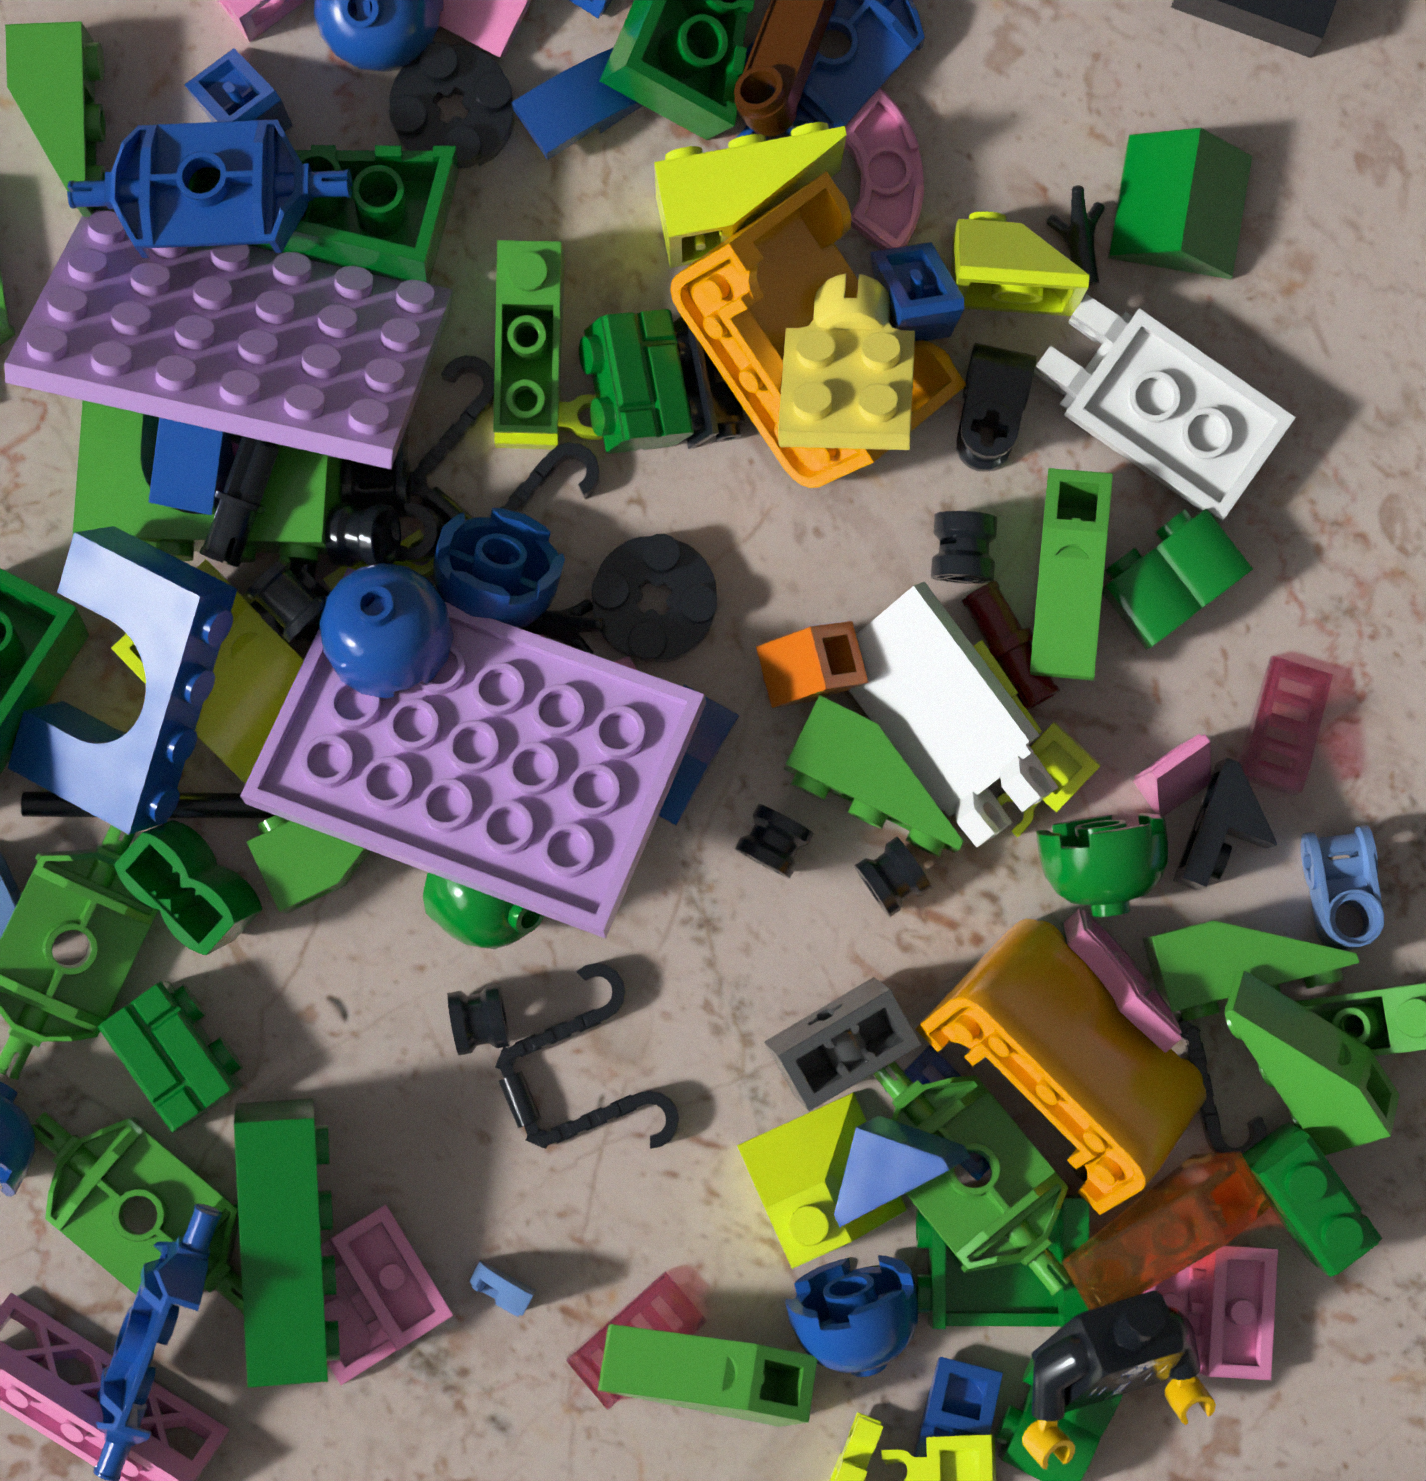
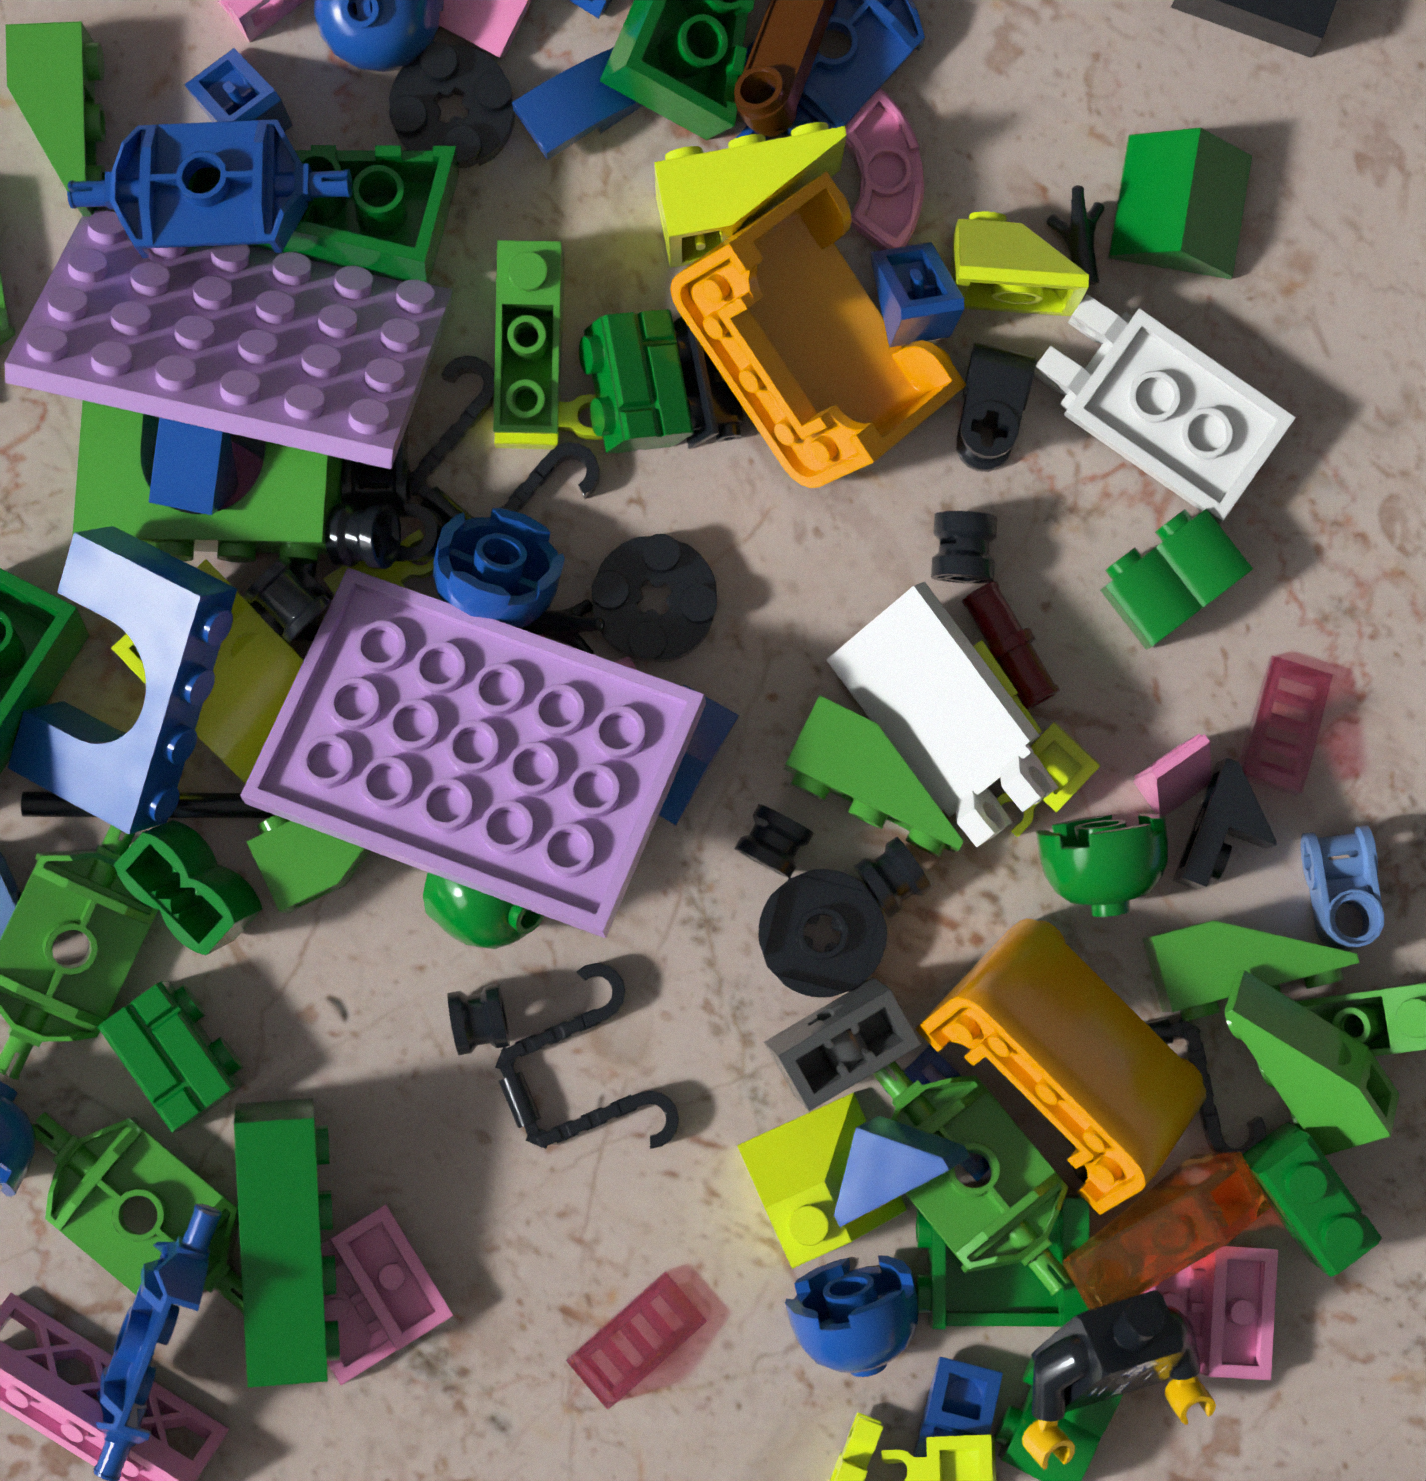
black axle [199,436,279,567] -> none
blue cylinder [319,563,454,698] -> none
medium blue tile [469,1260,536,1317] -> none
bright green slope [598,1324,817,1427] -> none
orange brick [756,621,869,708] -> none
light yellow plate [778,274,915,450] -> none
bright green slope [1030,468,1113,681] -> none
bright pink tile [1063,909,1182,1053] -> none
none -> black plate [758,869,887,998]

